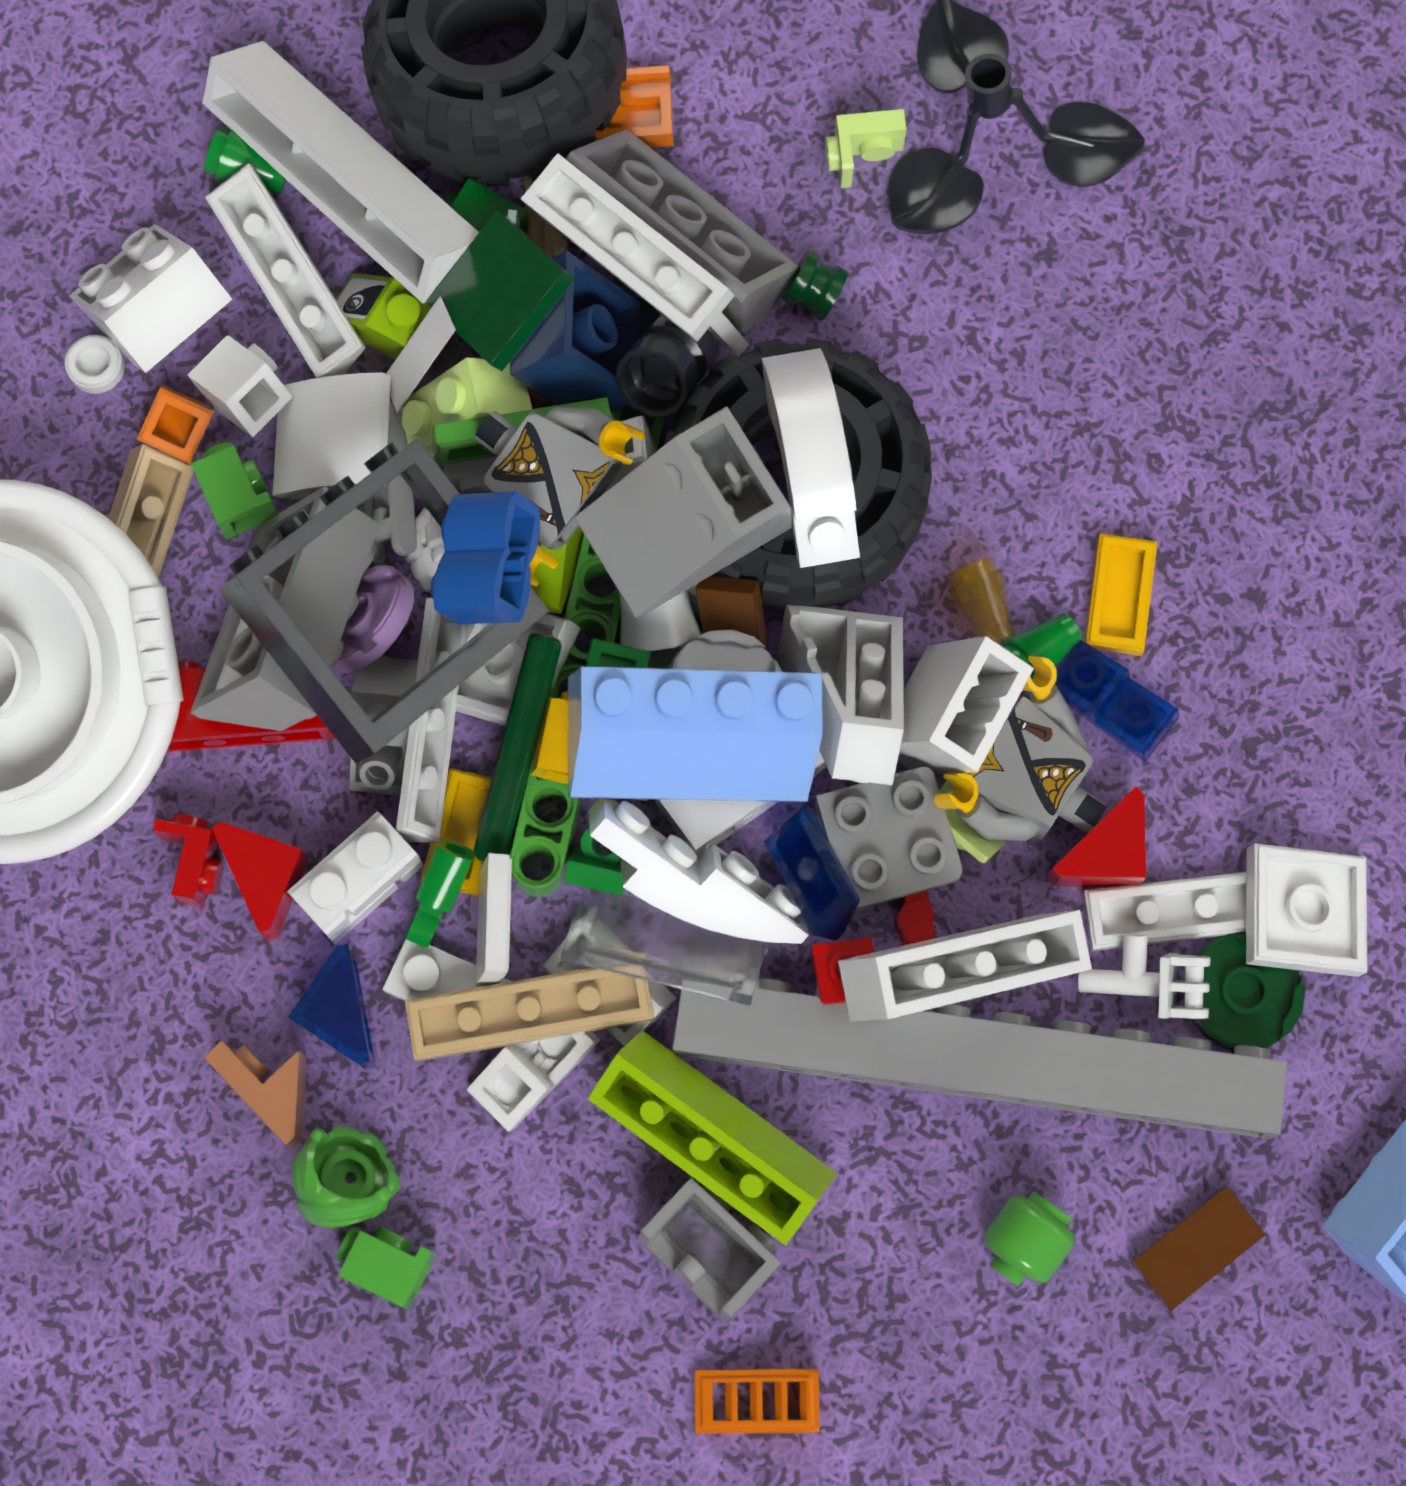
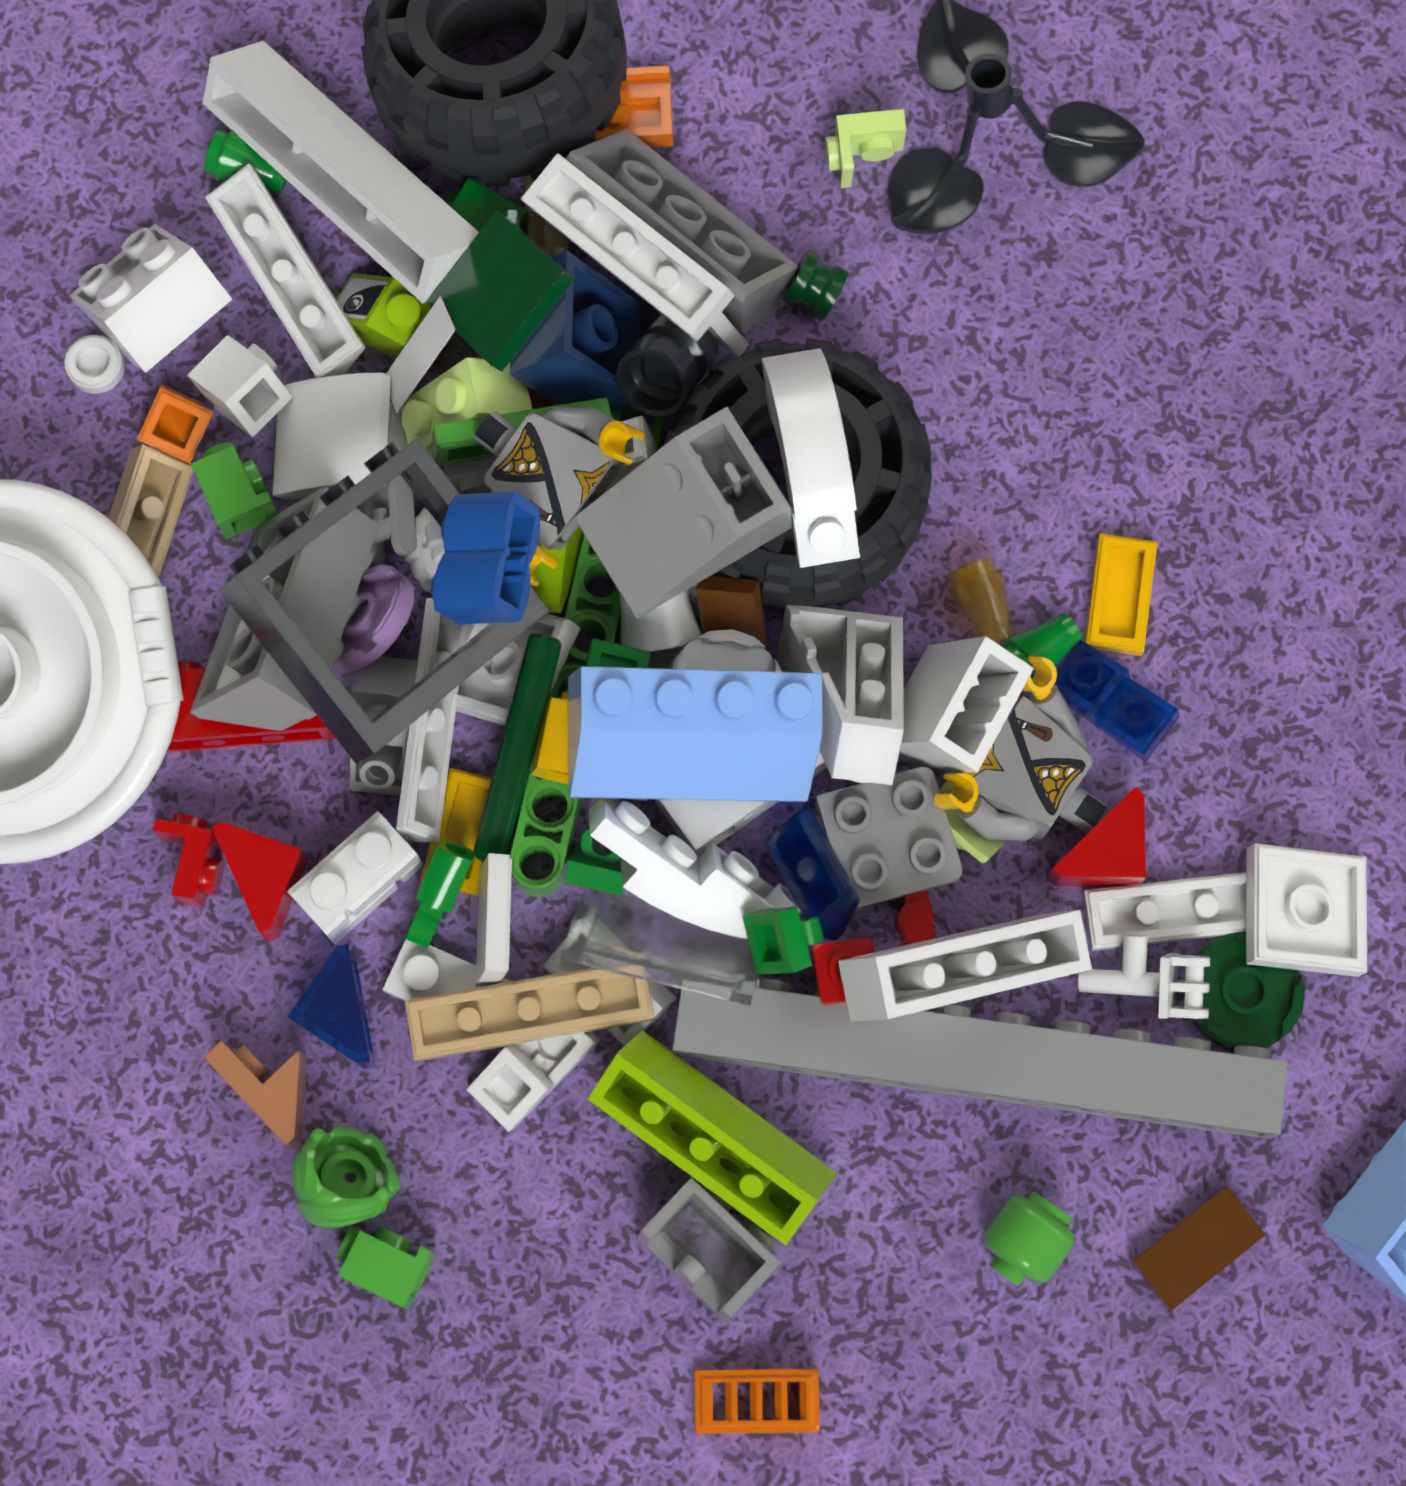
none -> green tile [742,907,824,974]

